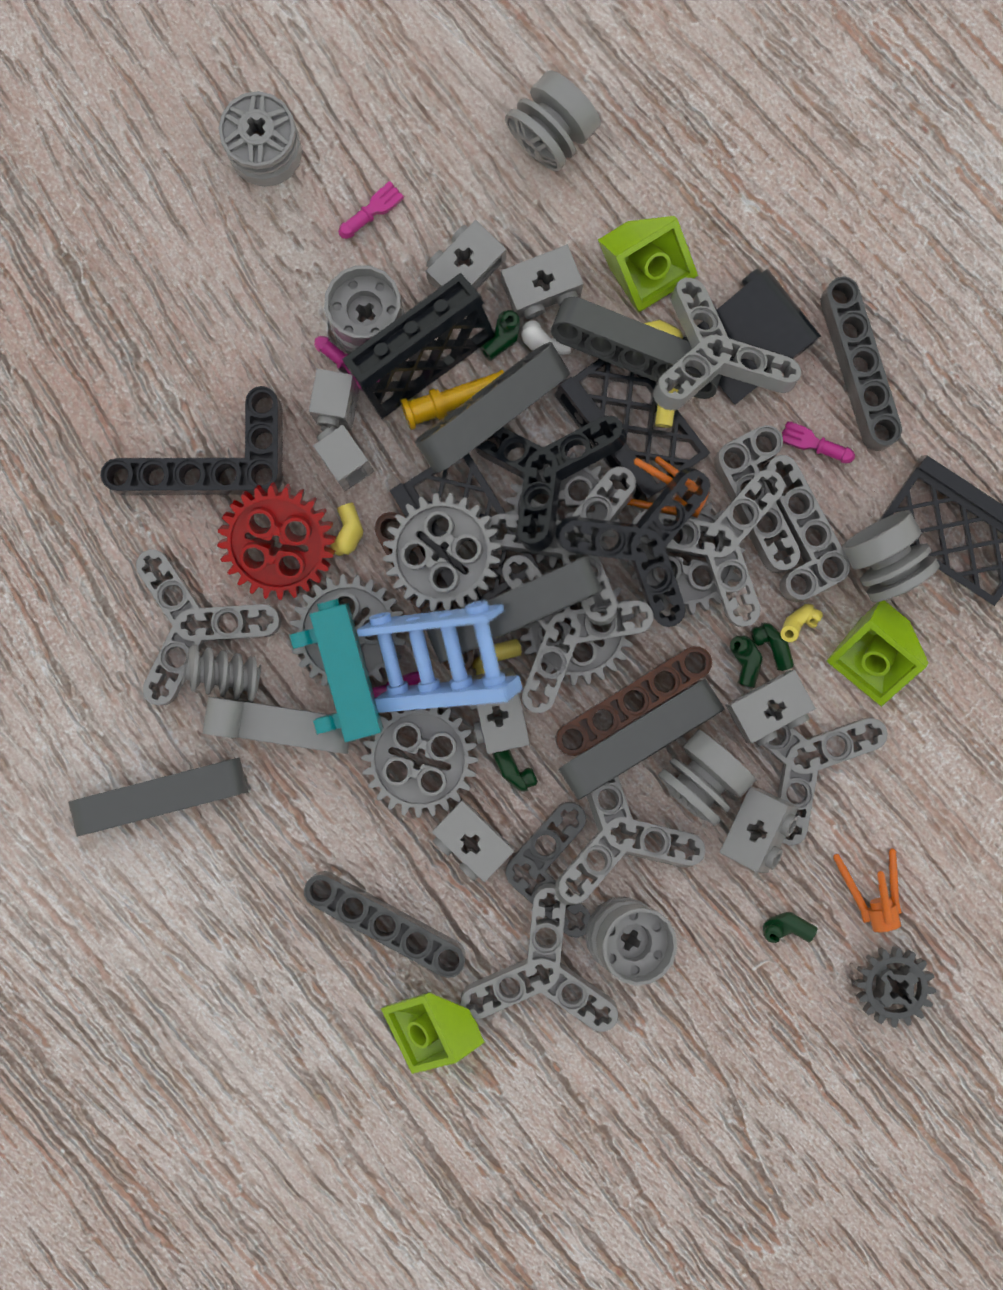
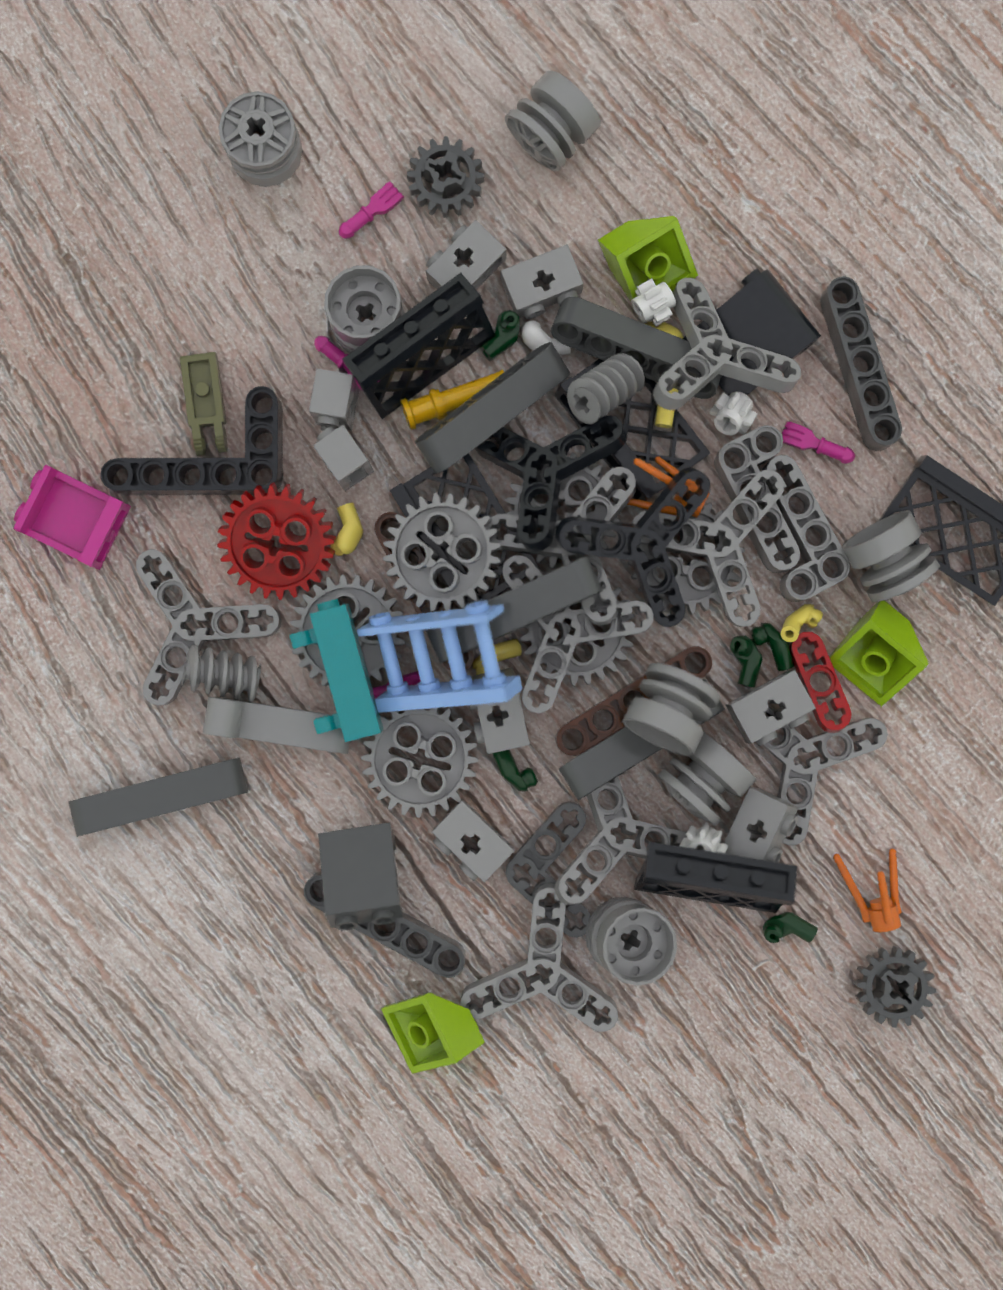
none -> dark pink panel [14,465,131,570]
none -> olive hinge [180,352,228,456]
none -> dark grey panel [318,823,403,930]
none -> dark grey gear [407,136,484,218]
none -> light grey piece [567,353,645,424]
none -> light grey wheel [622,663,720,756]
none -> white gear [631,278,676,327]
none -> black fence [634,842,797,913]
none -> white gear [679,822,728,854]
none -> white gear [710,391,758,435]
none -> red beam [790,632,852,733]

